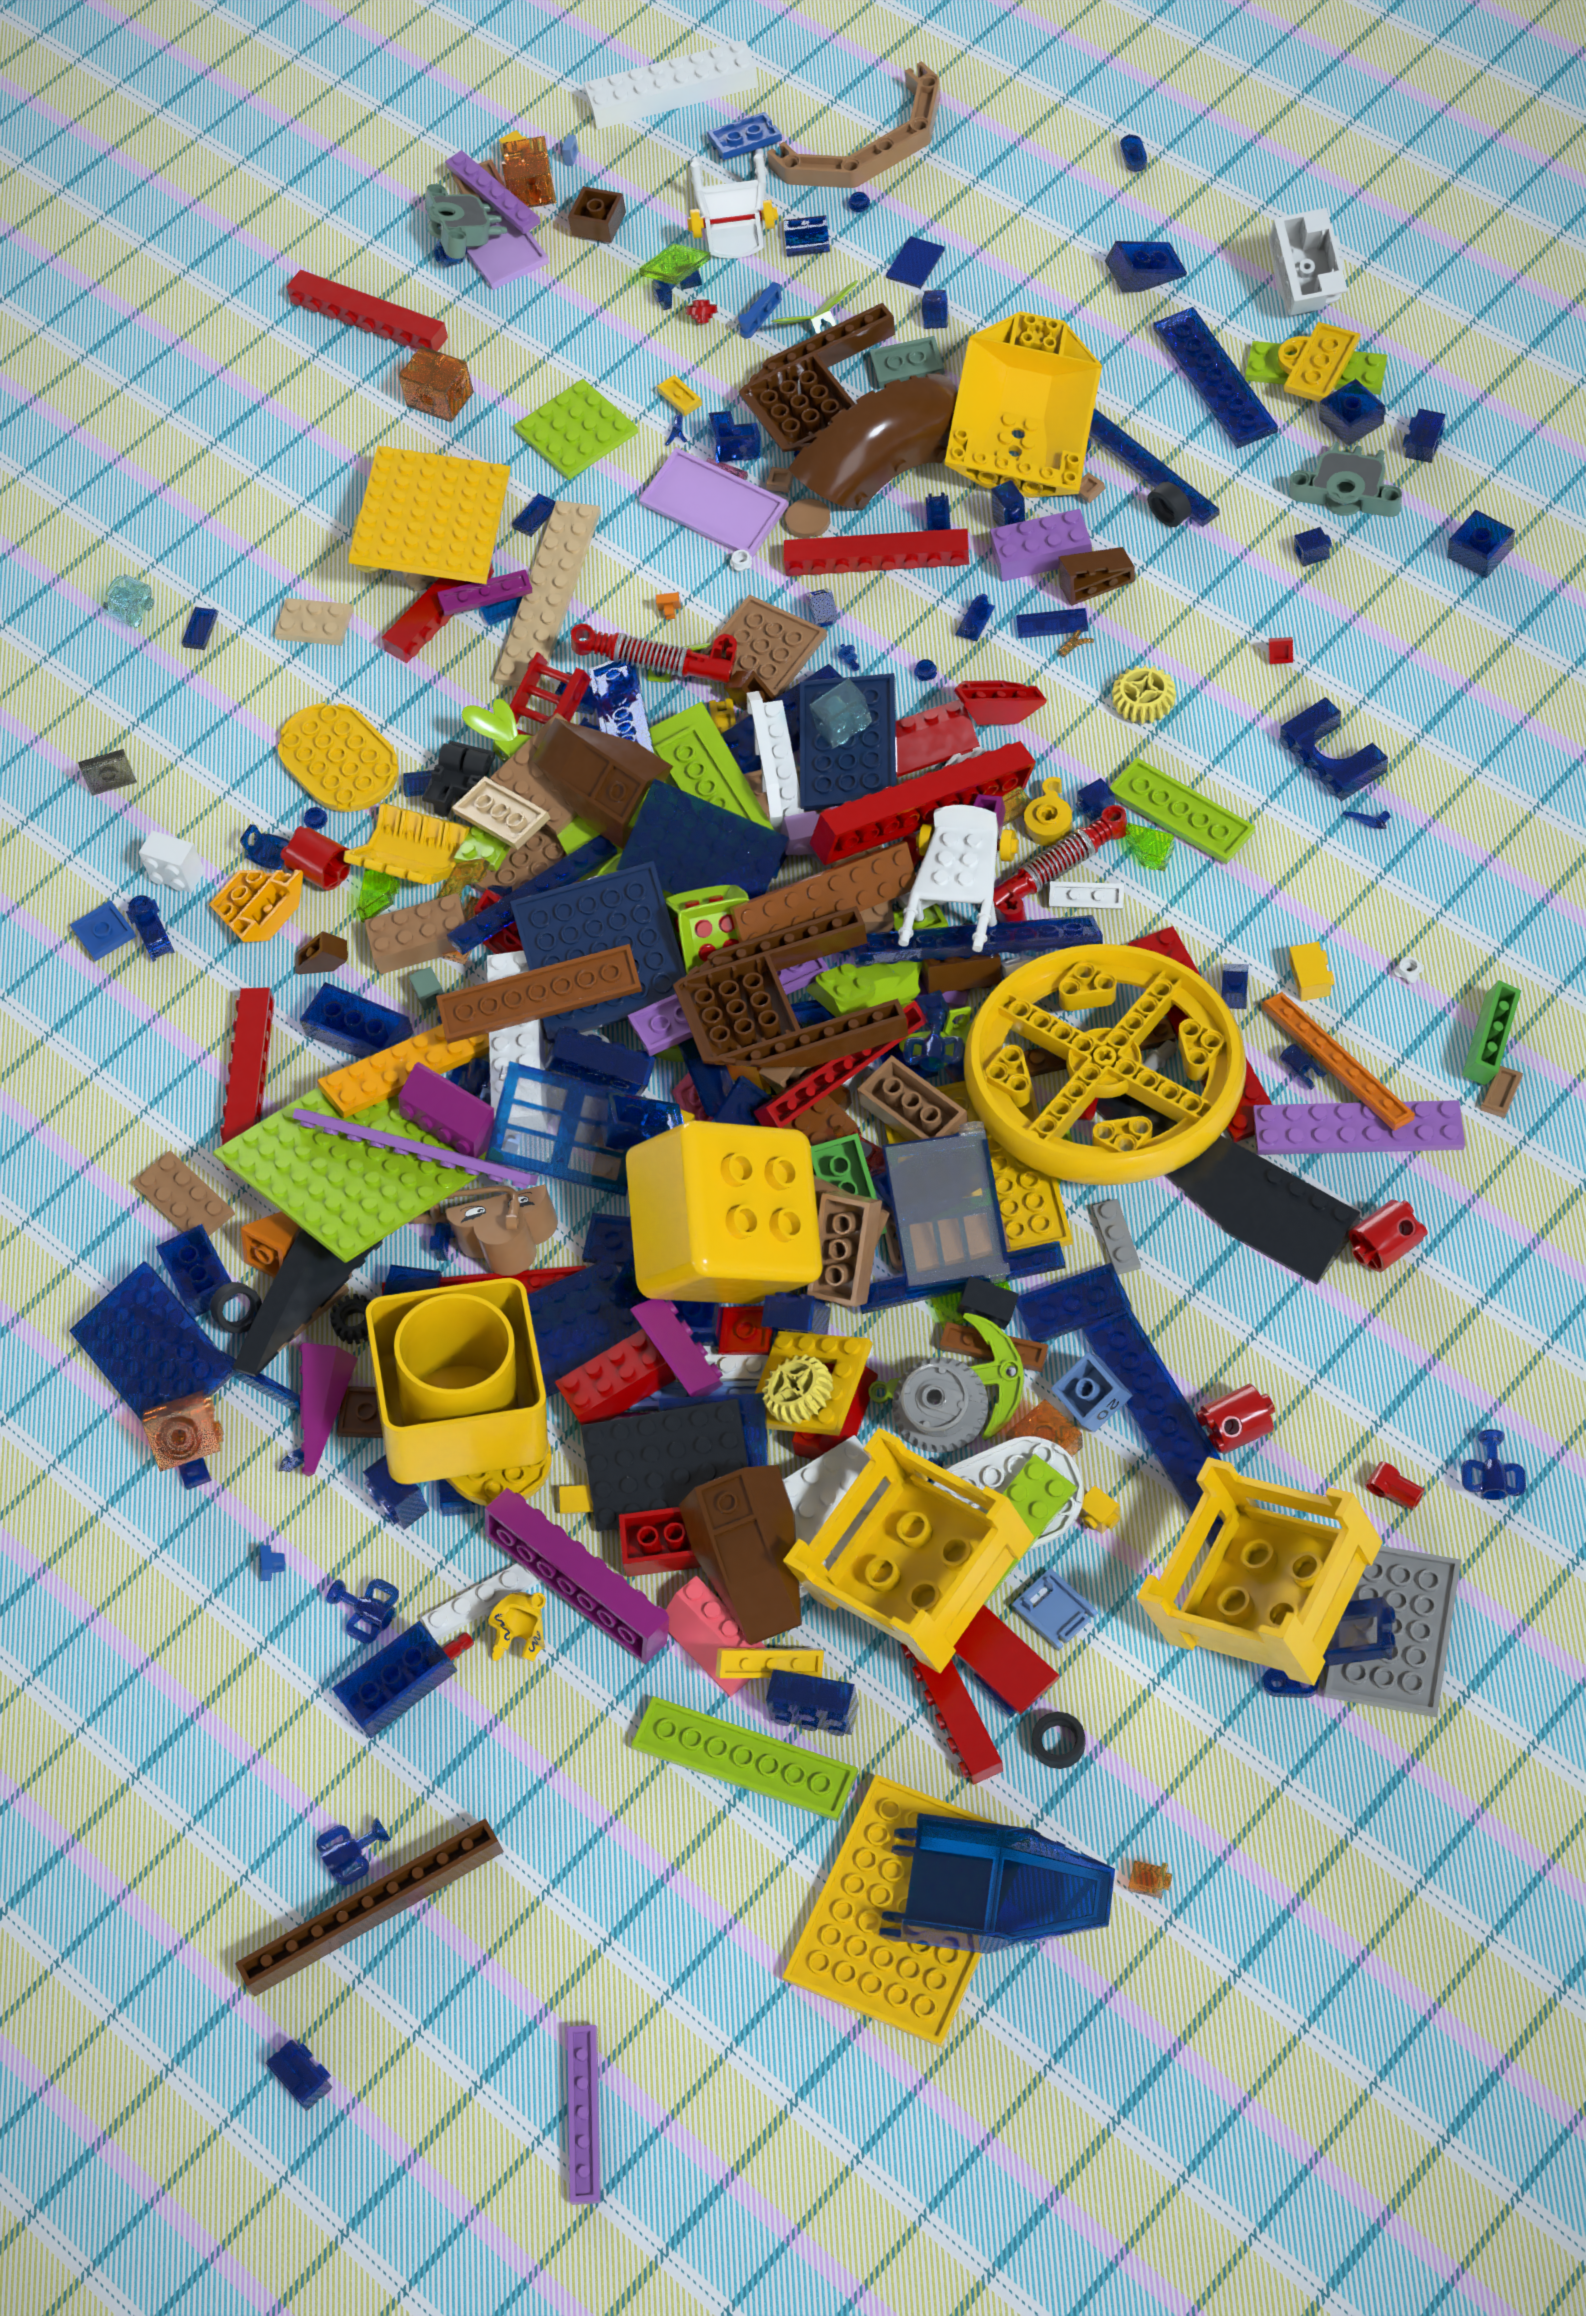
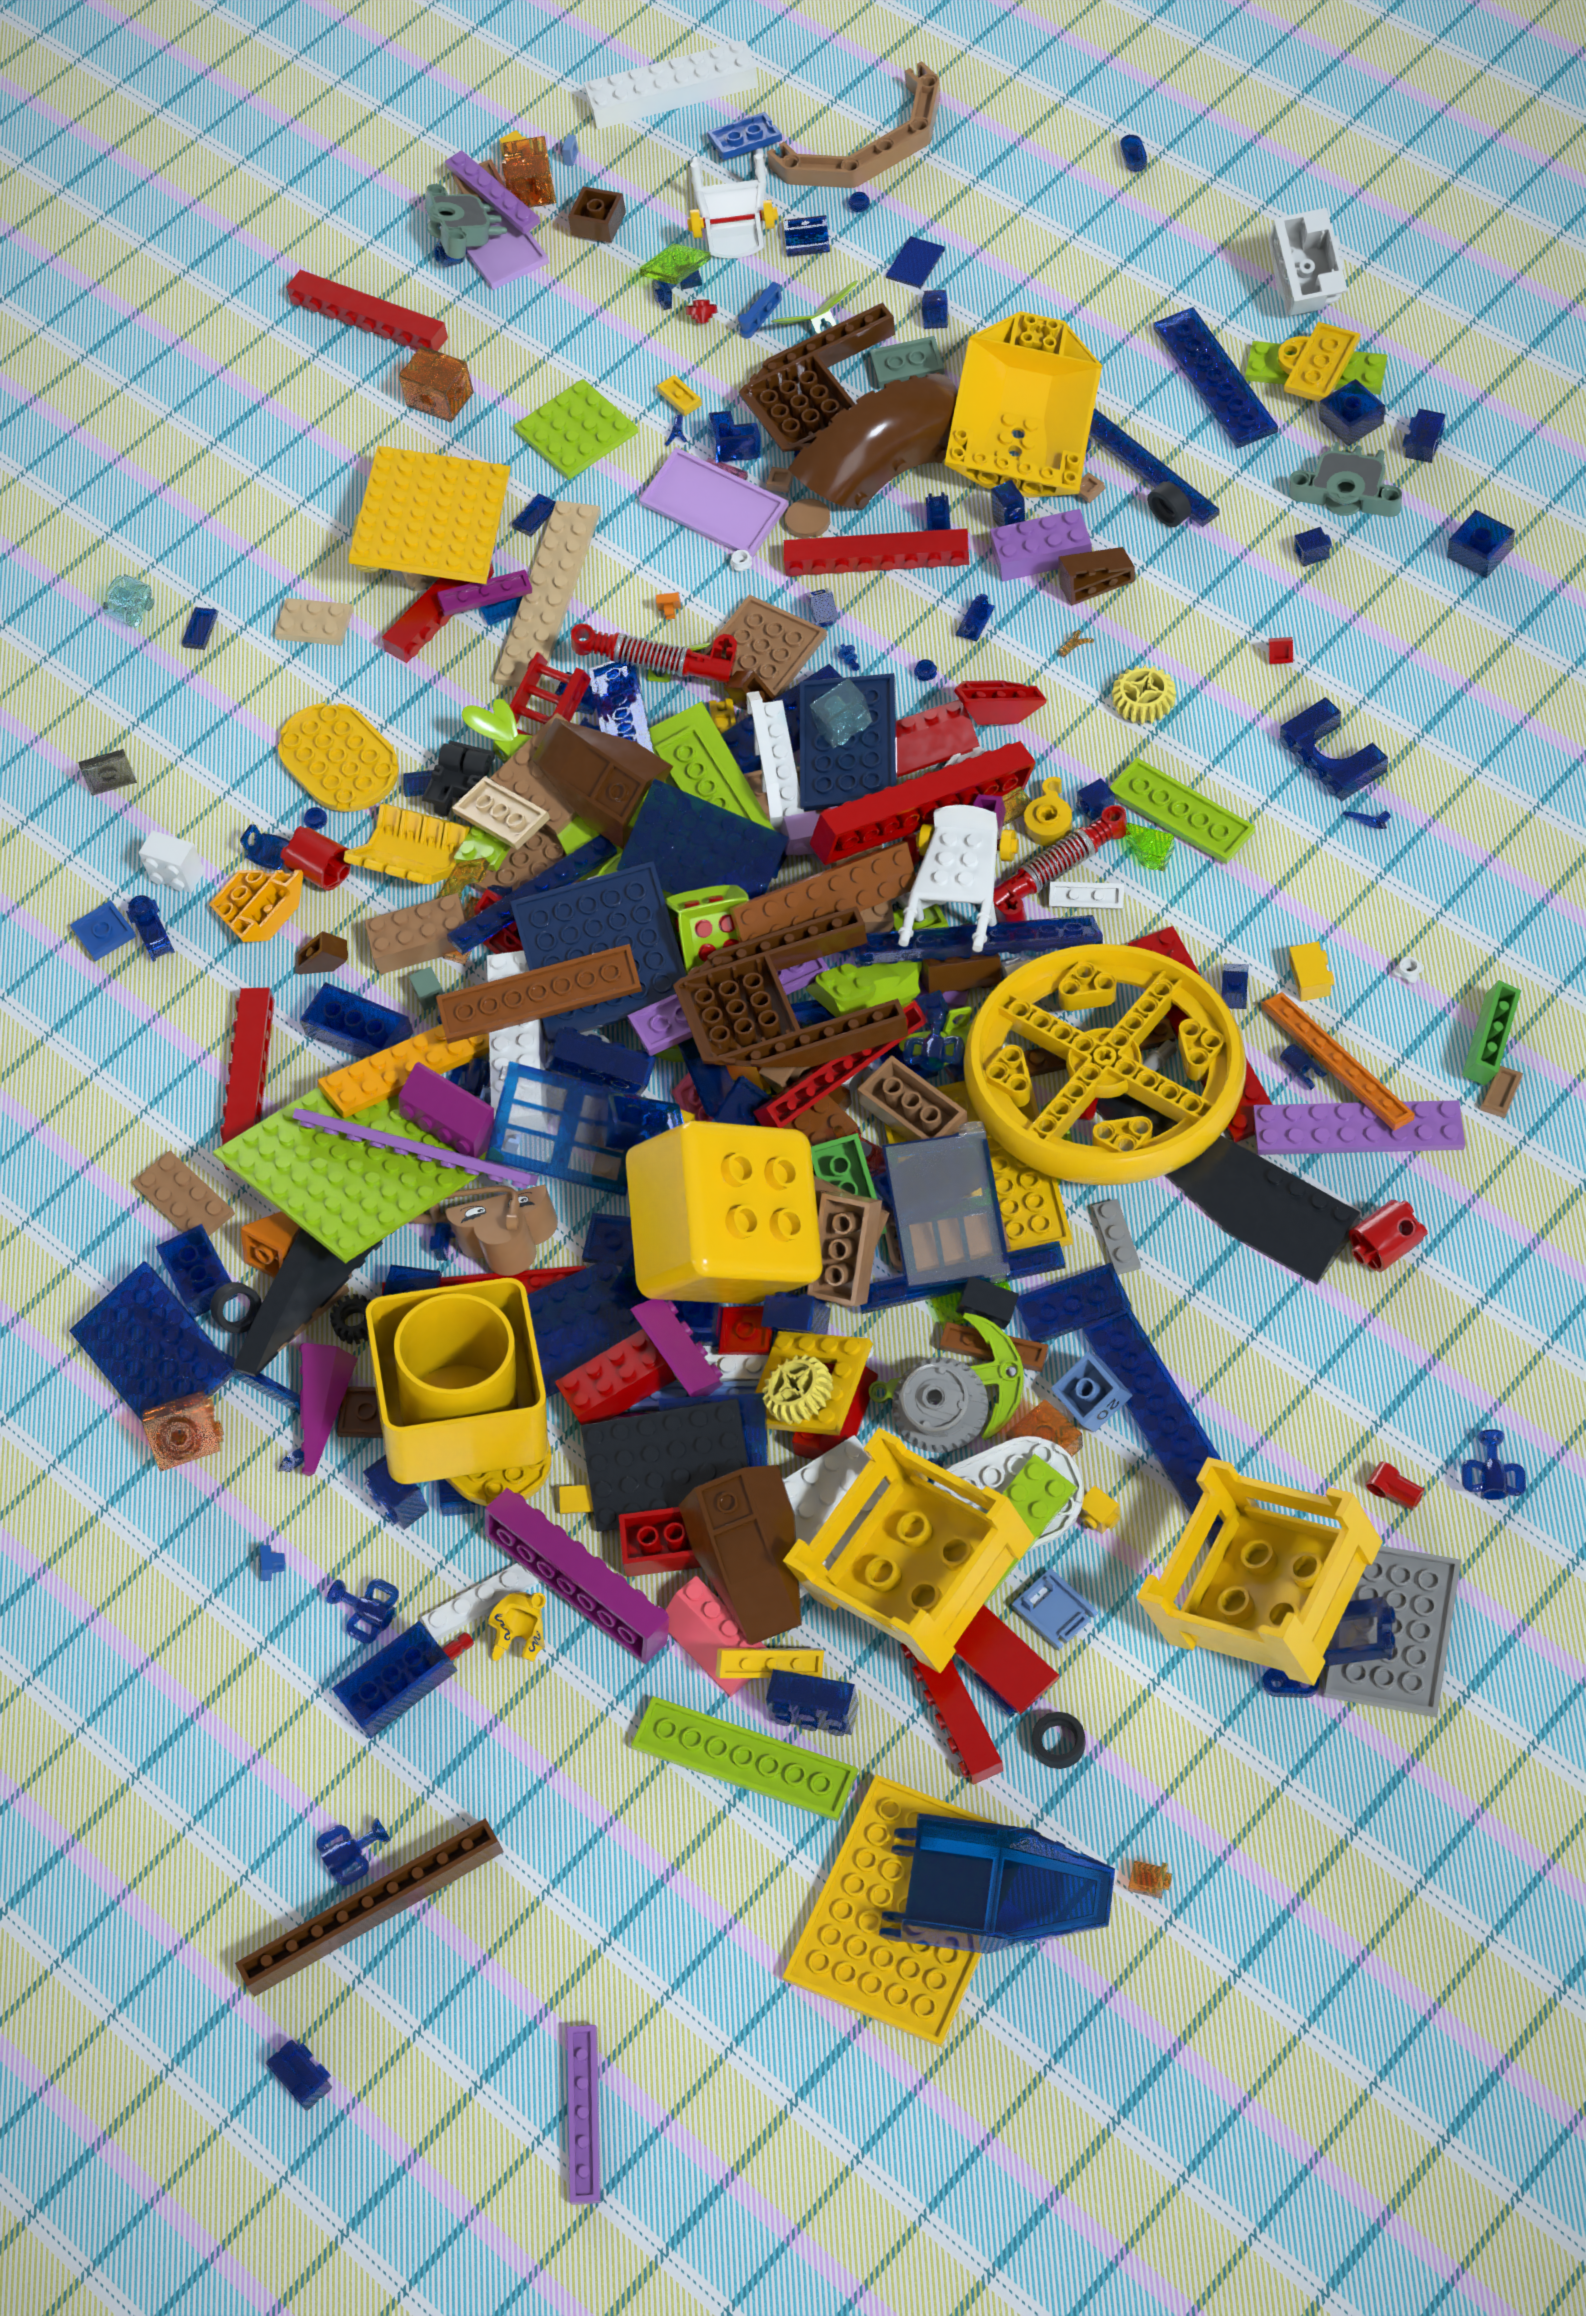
clear blue tile [177,1455,212,1490] -> none
clear neon green slope [357,869,400,923] -> none
clear blue tile [1016,608,1088,639] -> none
clear blue slope [1105,241,1187,292] -> none
red cylinder [1195,1383,1275,1455] -> none

